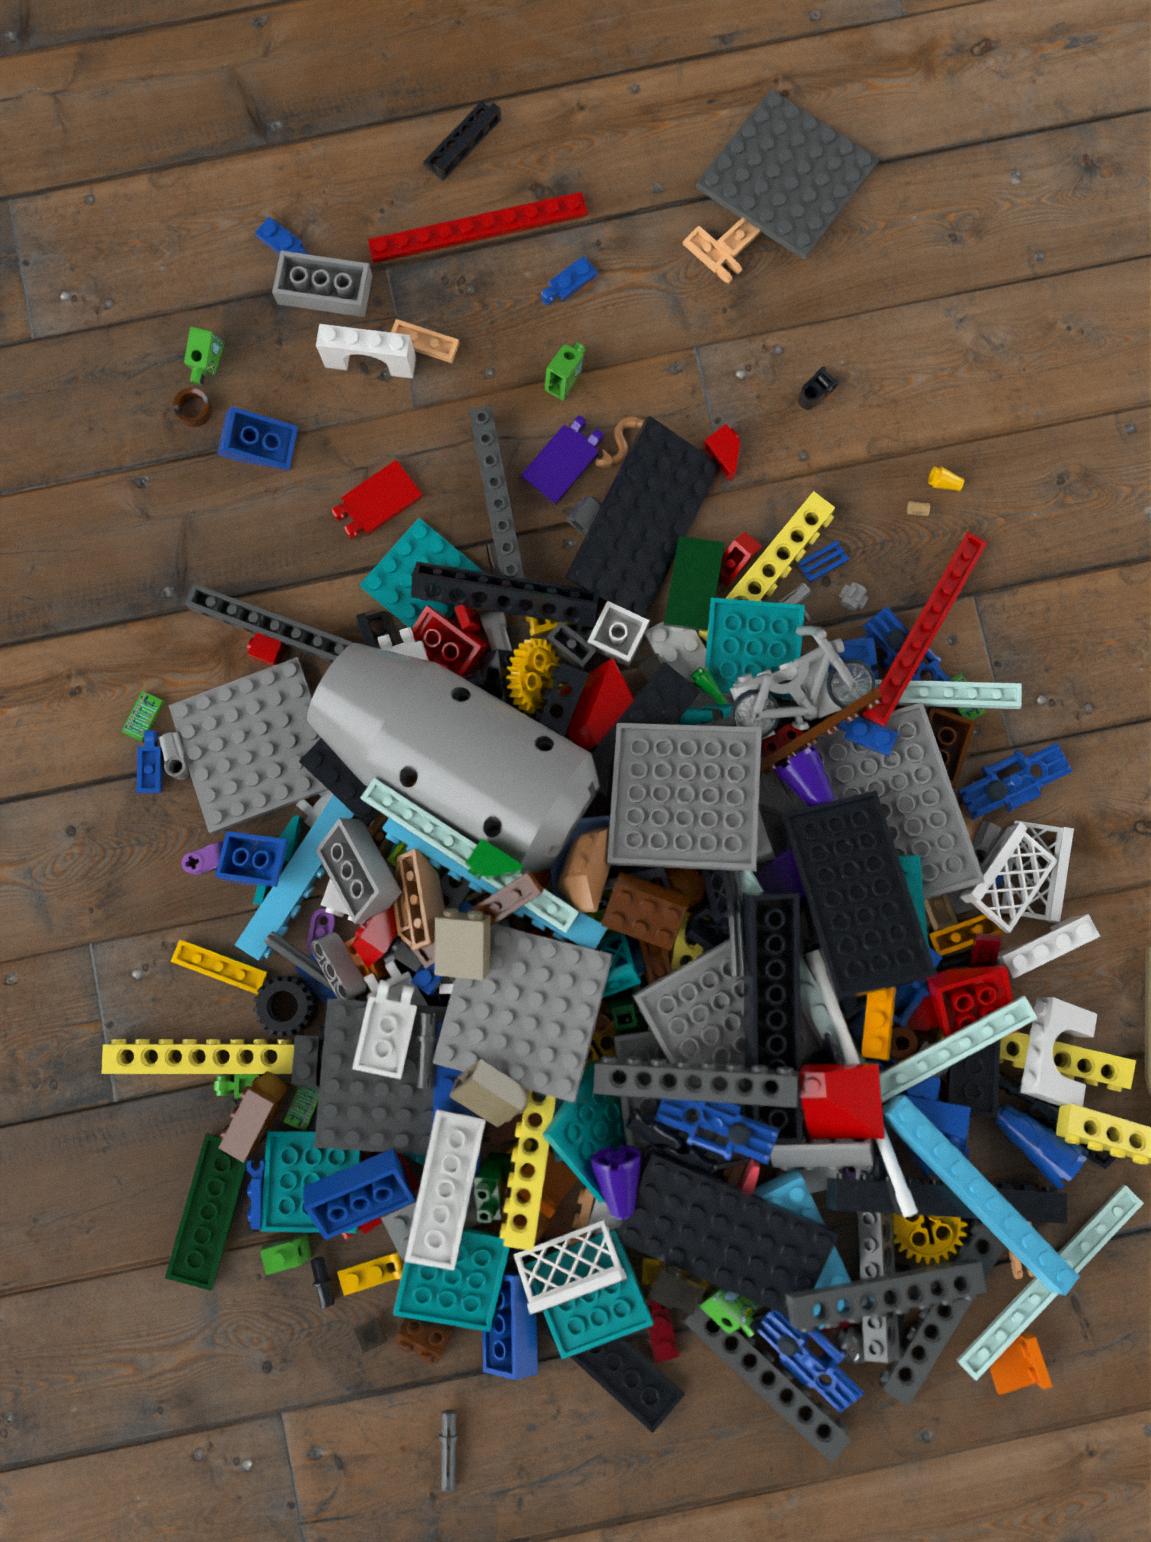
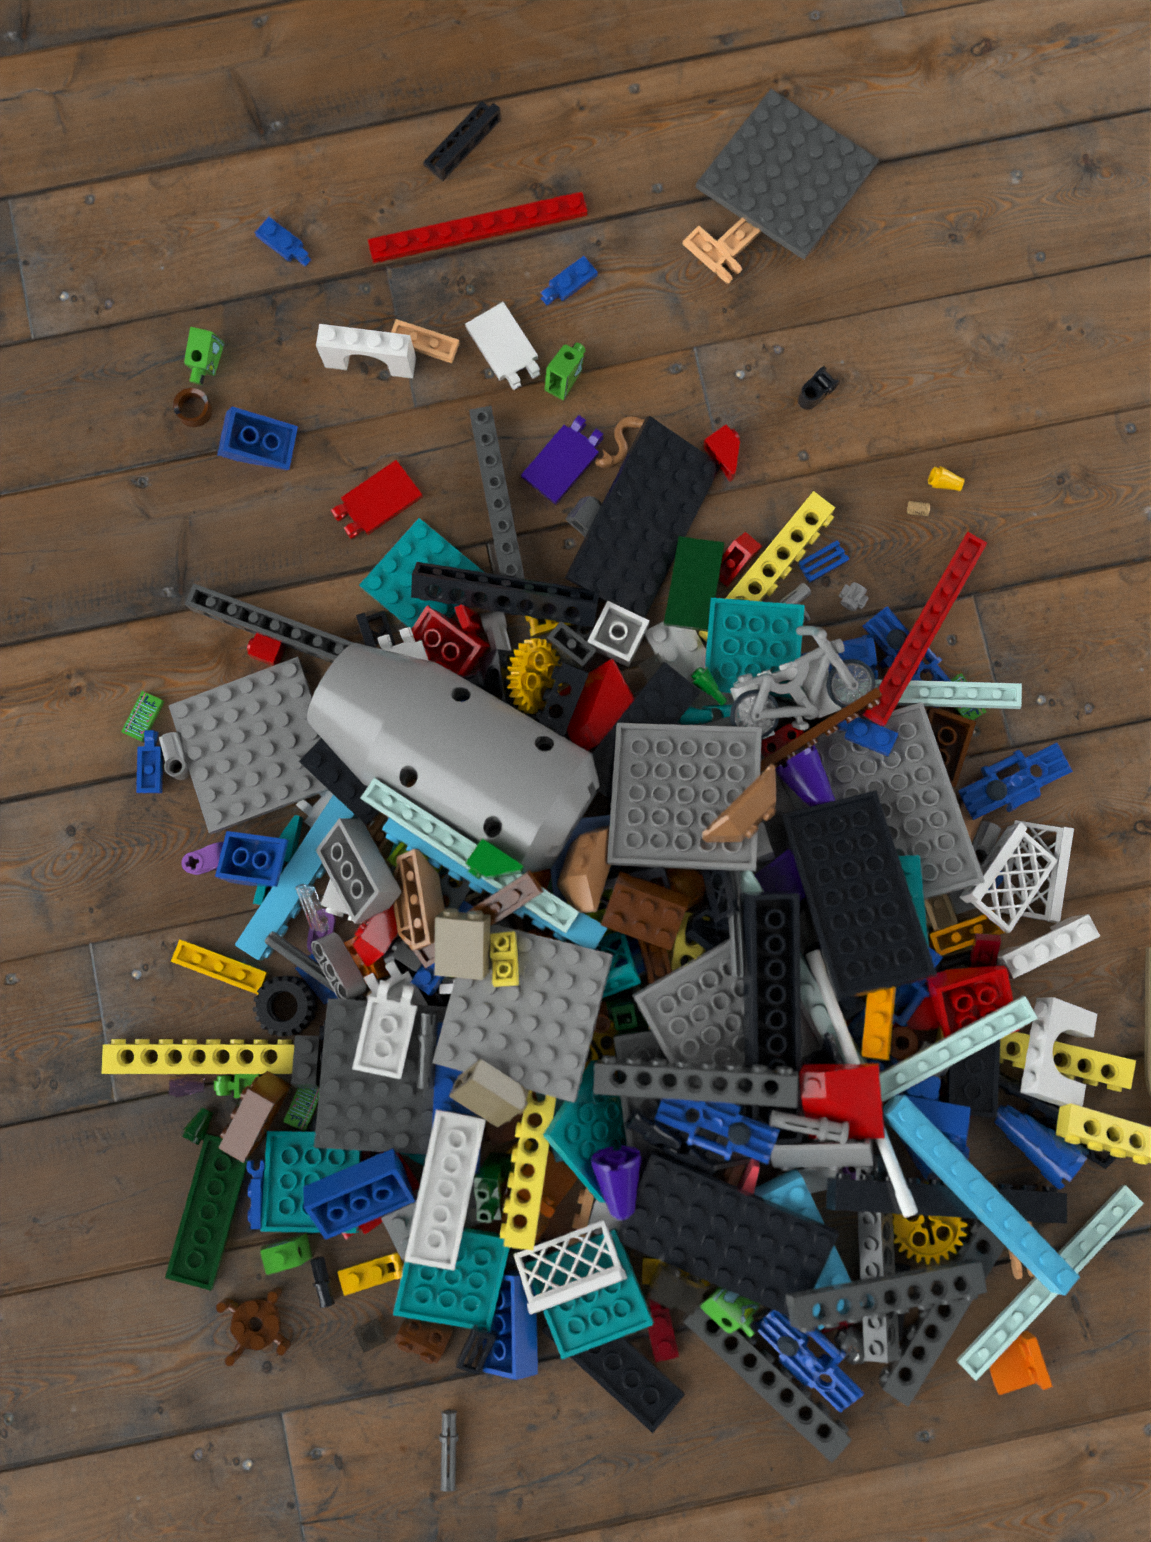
light grey brick [272,251,372,317] -> none
none -> clear purple cone [169,1074,205,1098]
none -> dark green cone [182,1107,214,1145]
none -> reddish brown plate [216,1287,291,1366]
none -> clear tile [295,884,329,933]
none -> black tile [456,1324,497,1375]
none -> white tile [465,302,540,390]
none -> light yellow slope [490,931,519,987]
none -> medium nougat wedge [702,763,776,843]
none -> light grey pin [770,1110,849,1145]

